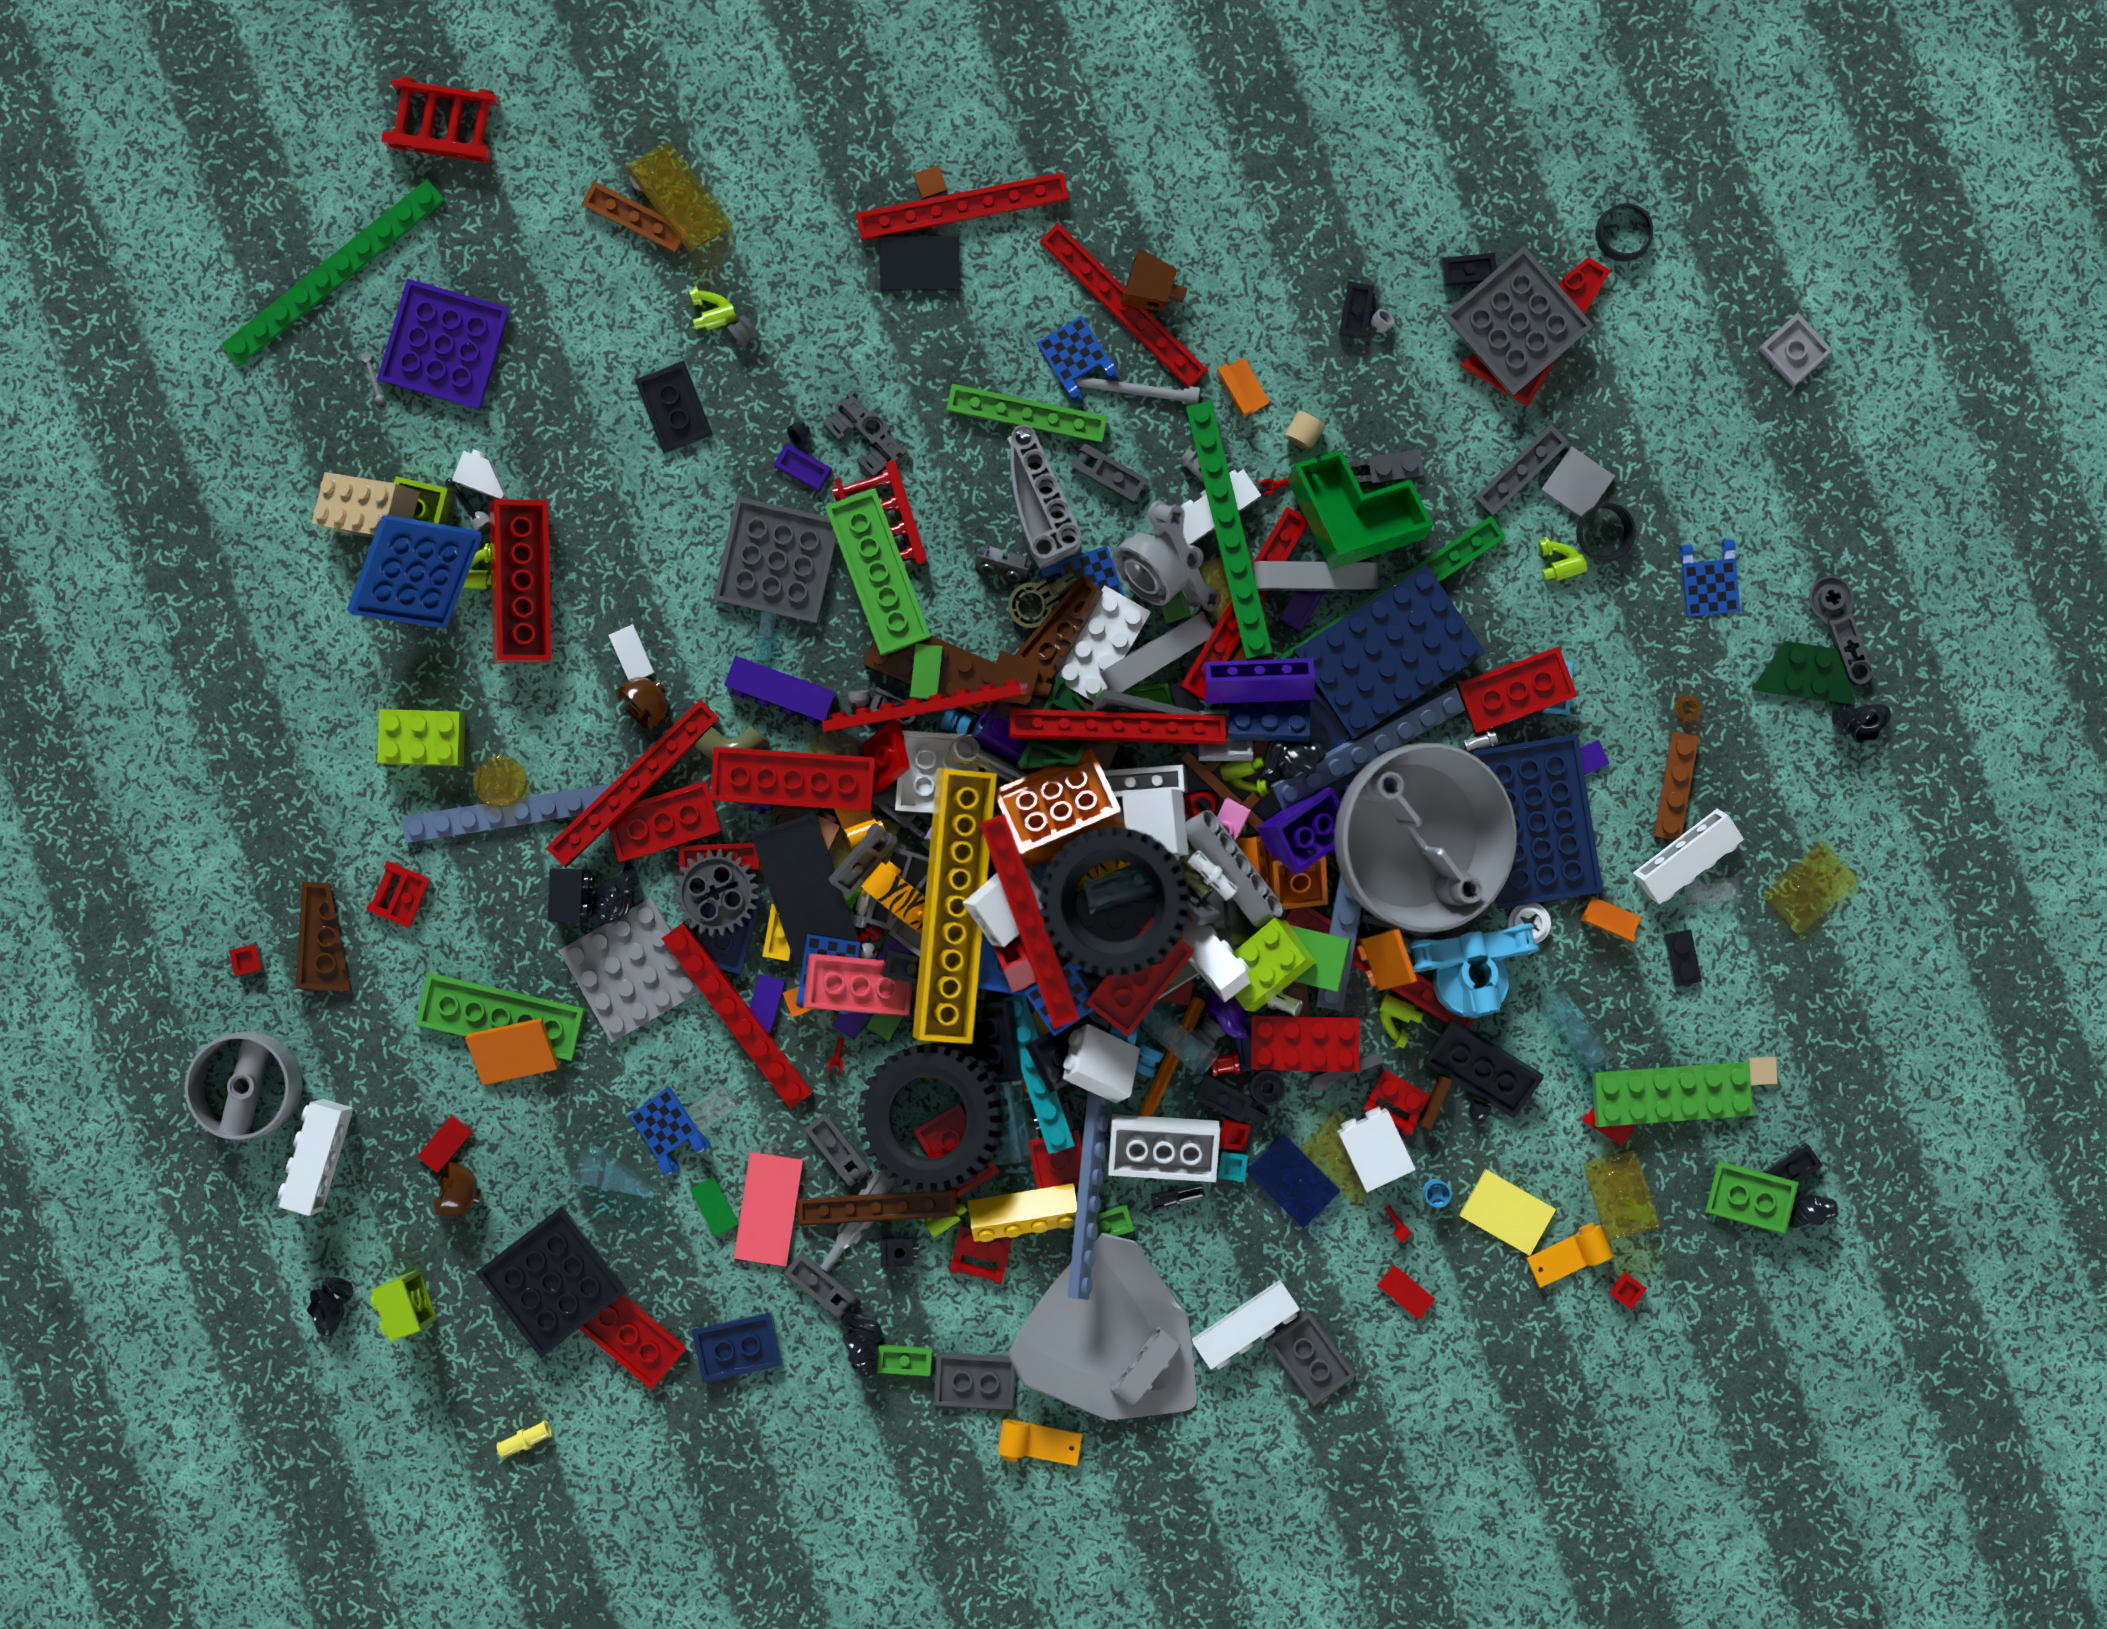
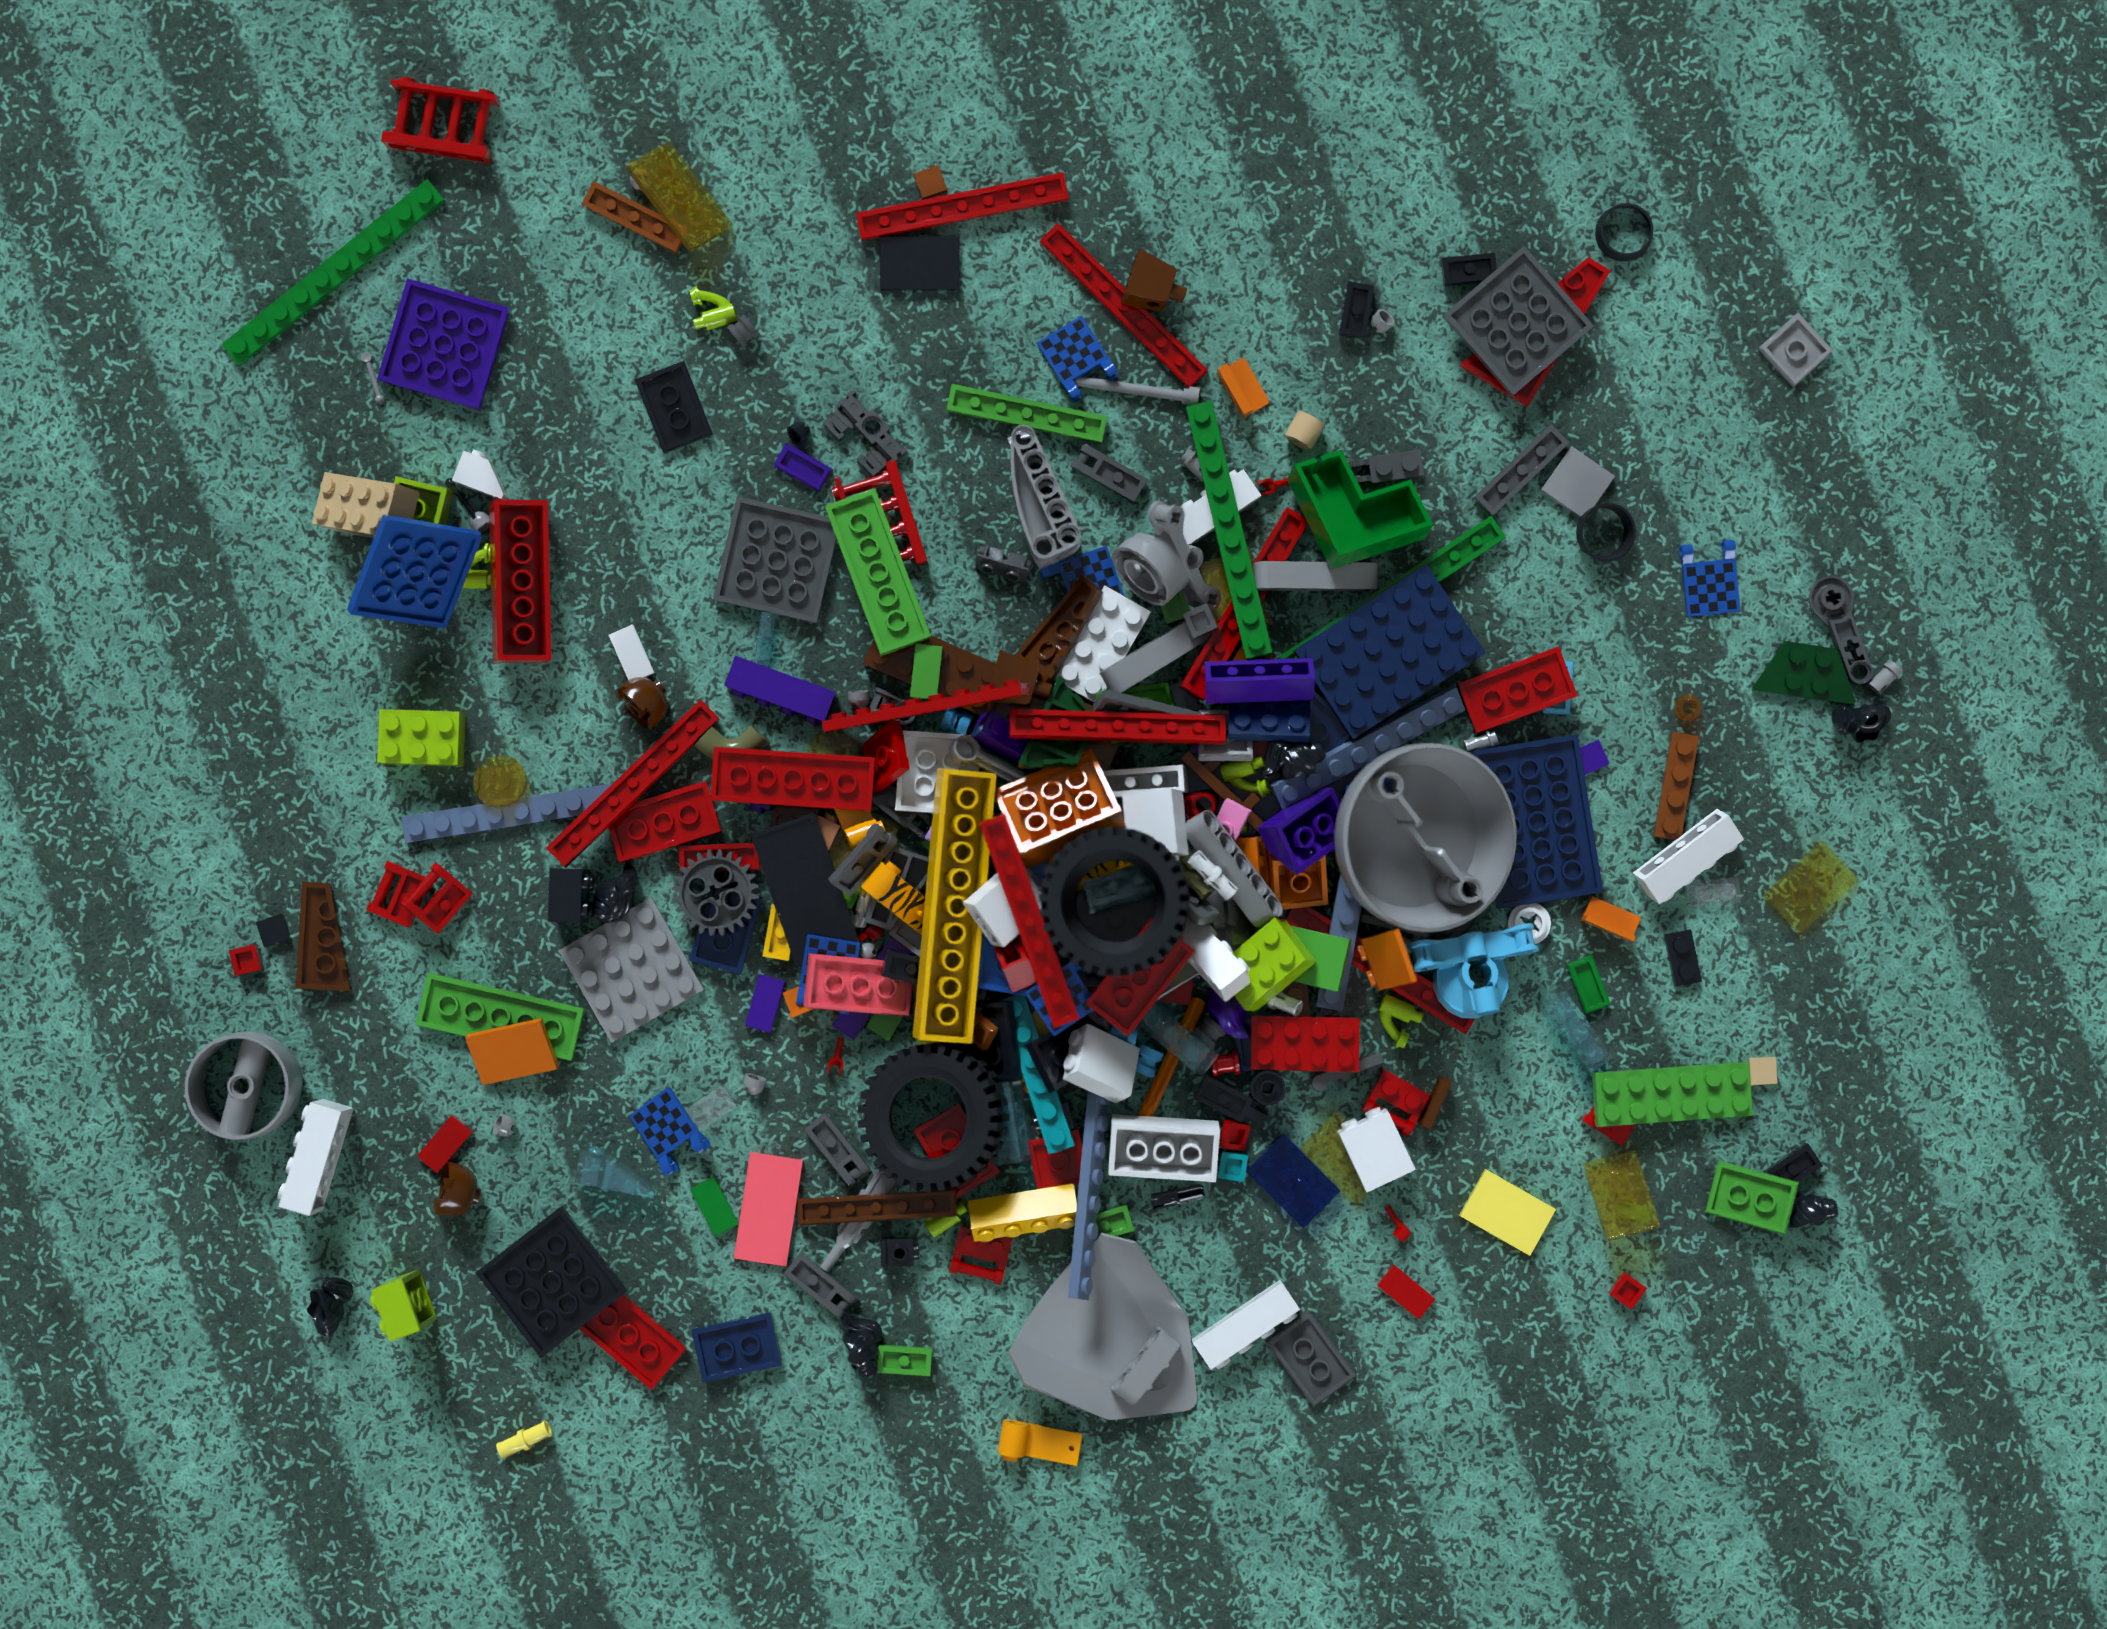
red plate [661,922,813,1109] -> none
dark grey tile [934,1352,1016,1411] -> none
olive pin [1008,570,1078,628] -> none
dark purple tile [1278,591,1325,633] -> none
dark azure wheel [1422,1179,1452,1208] -> none
black plate [1423,1019,1544,1119] -> none
black hinge [1469,1100,1492,1121] -> none
light orange door [1526,1223,1614,1288] -> none
lime plant [1538,536,1587,581] -> none
none -> black tile [256,914,291,947]
none -> red plate [400,862,473,934]
none -> light grey hinge [493,1114,516,1137]
none -> light grey hinge [744,1073,766,1095]
none -> dark orange tile [972,1012,998,1051]
none -> flat silver plate [1183,603,1219,639]
none -> green tile [1566,955,1611,1014]
none -> light grey pin [1867,661,1902,695]

